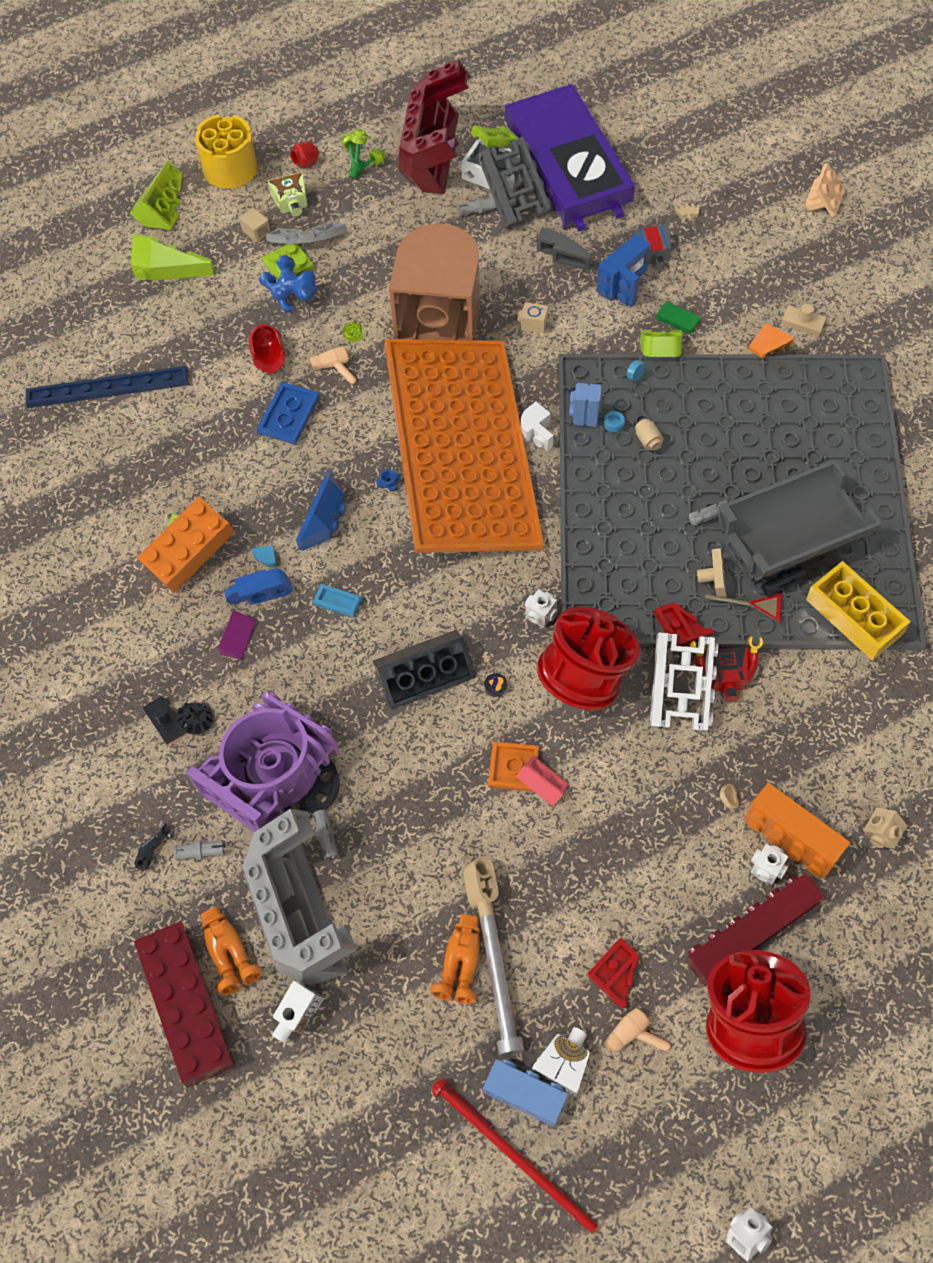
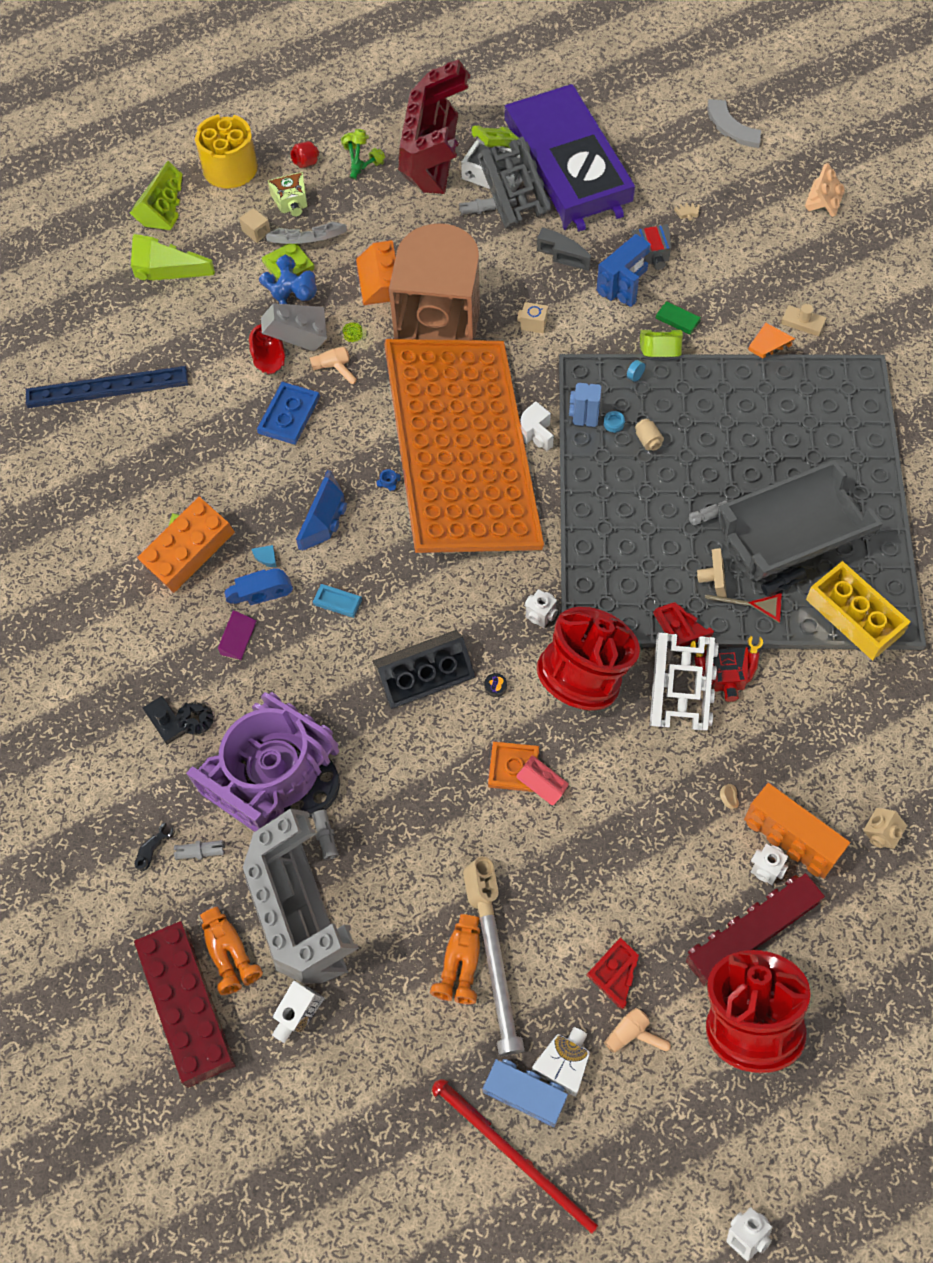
none -> light grey wedge [261,303,327,351]
none -> orange slope [356,240,396,305]
none -> light grey tile [707,99,761,148]

